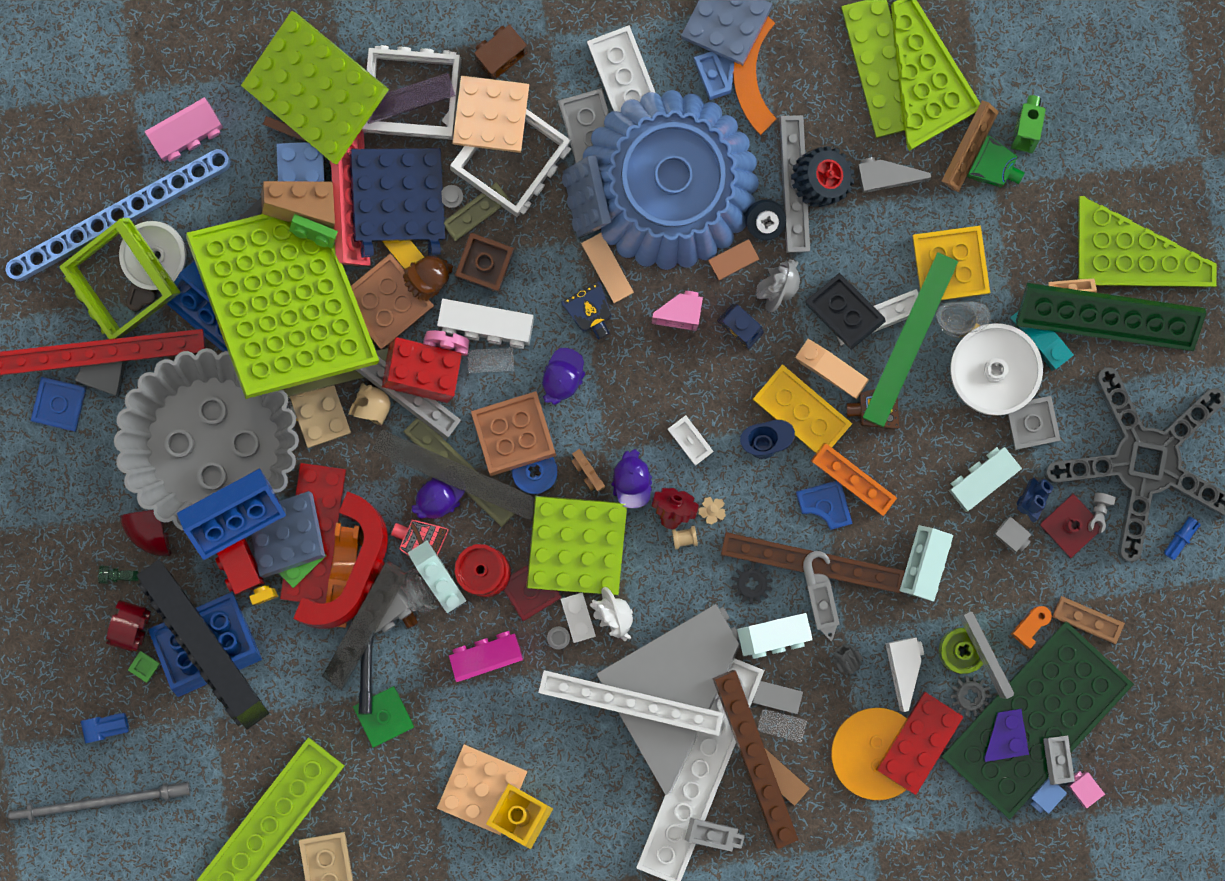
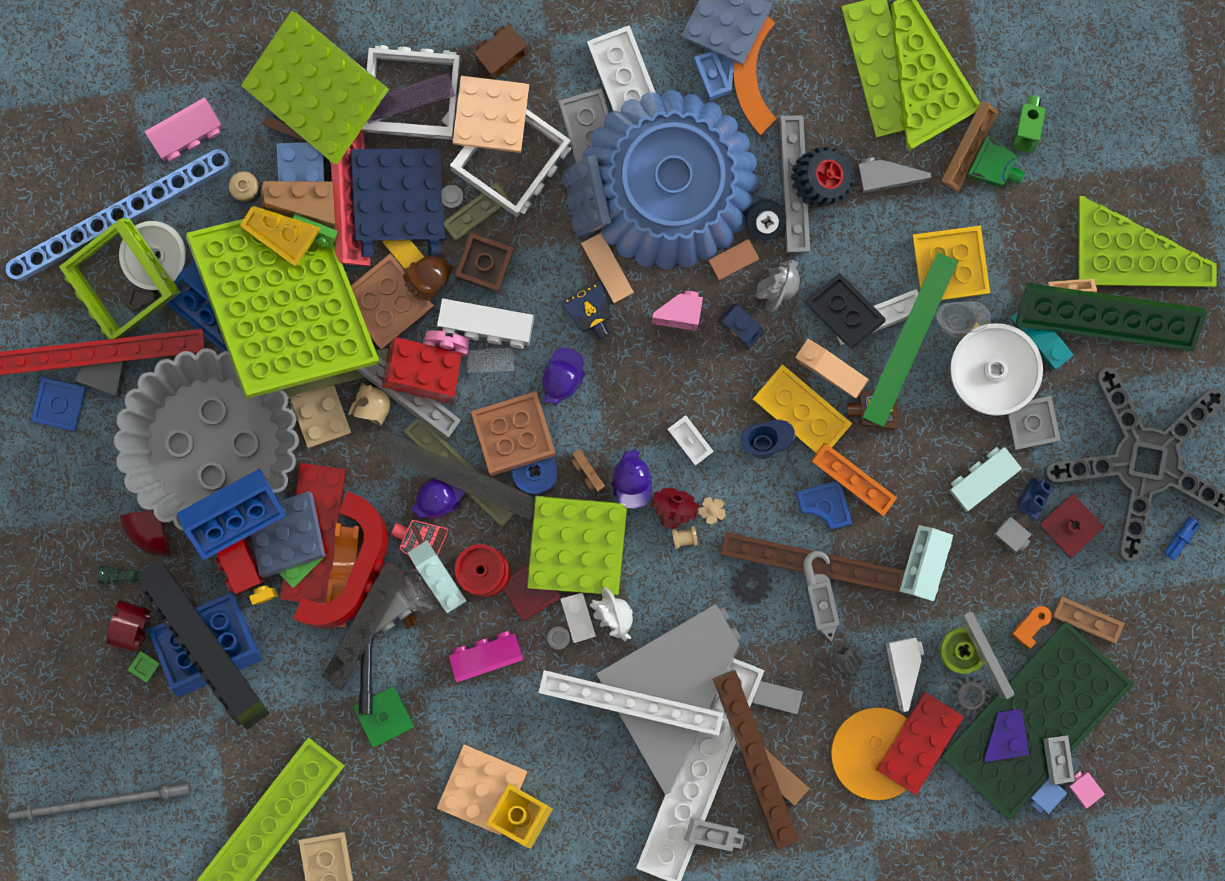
blue piece [80,713,129,744] -> none
light aqua brick [737,613,812,659] -> none
clear plate [757,708,807,742] -> none
light grey piece [1088,493,1116,534] -> none
none -> tan head [229,171,260,203]
none -> yellow wing [240,206,321,266]

